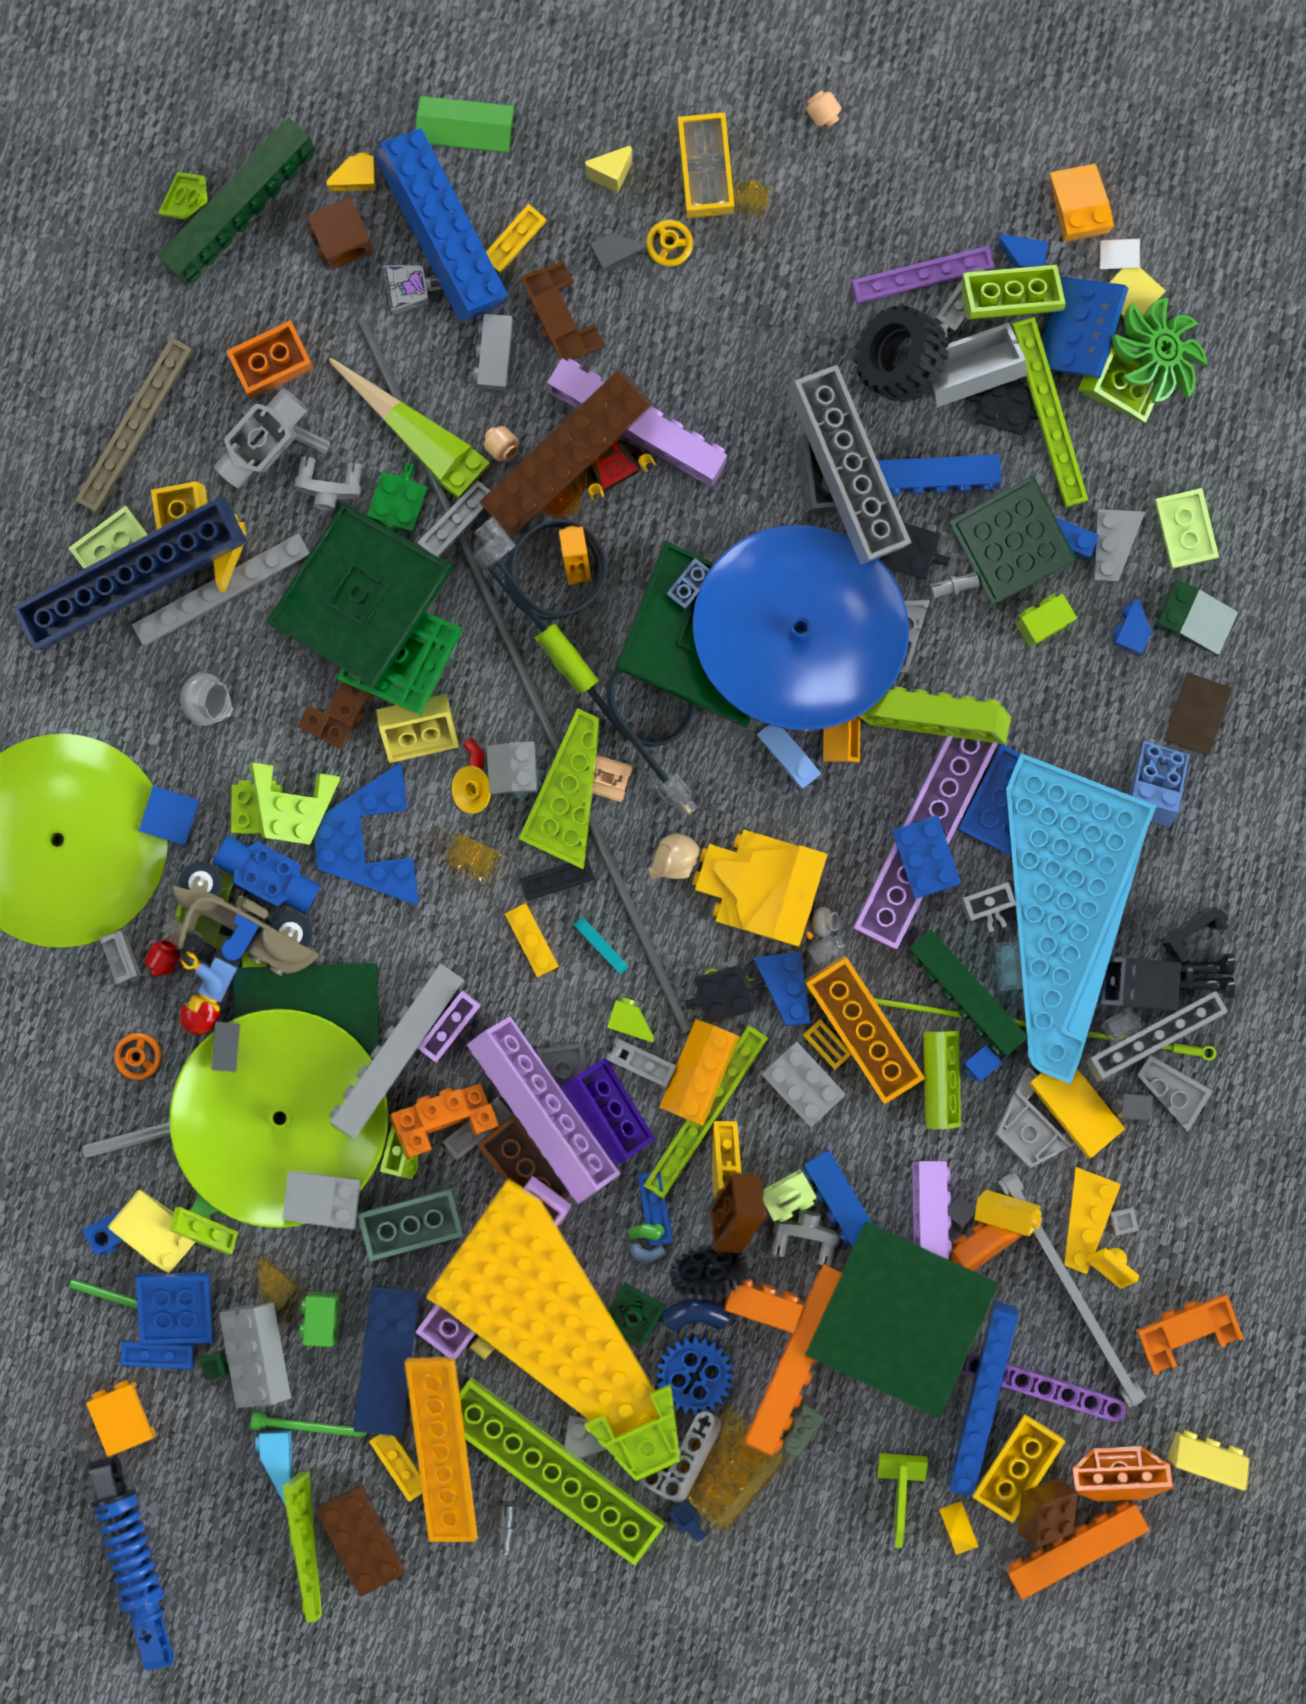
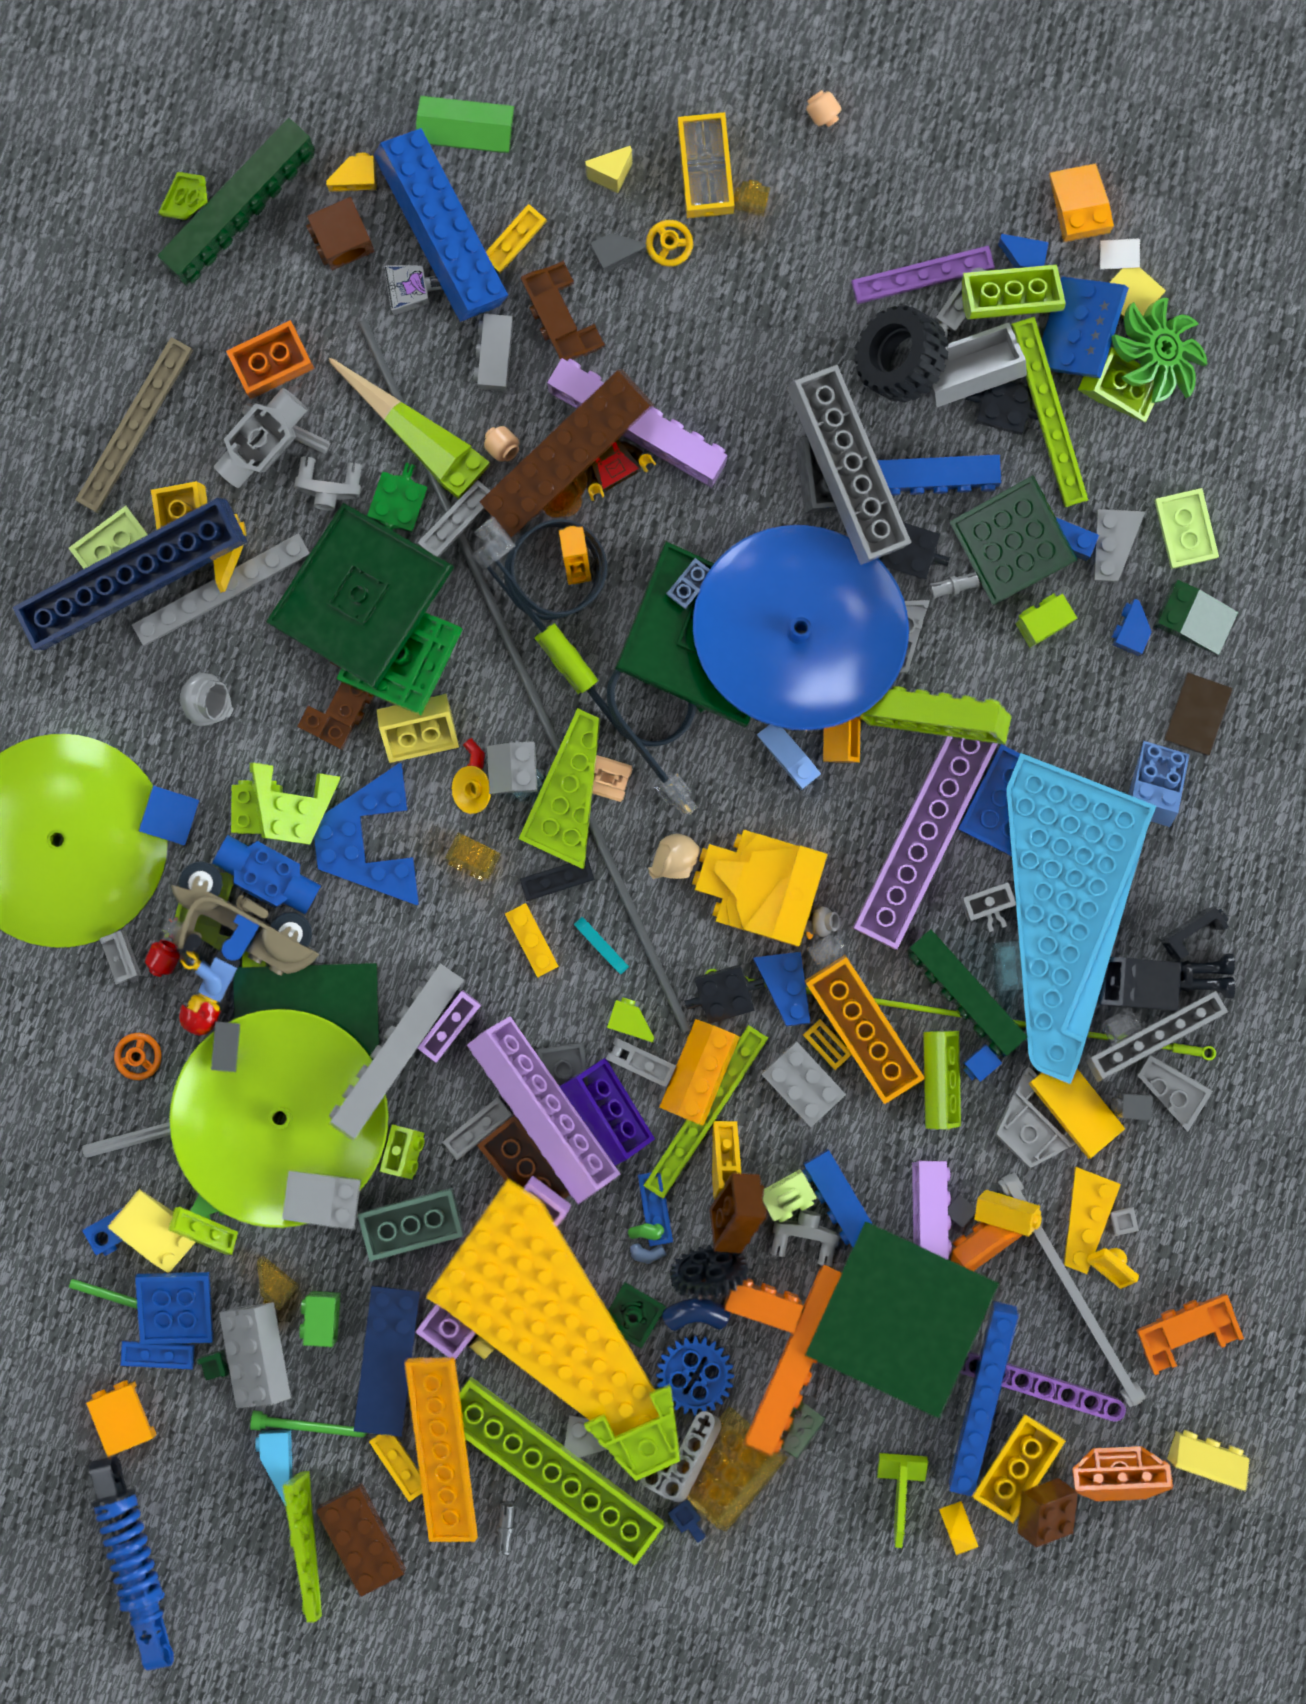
orange bracket [389,1083,499,1160] -> none
blue plate [892,815,961,899] -> none
orange brick [1006,1500,1150,1600] -> none

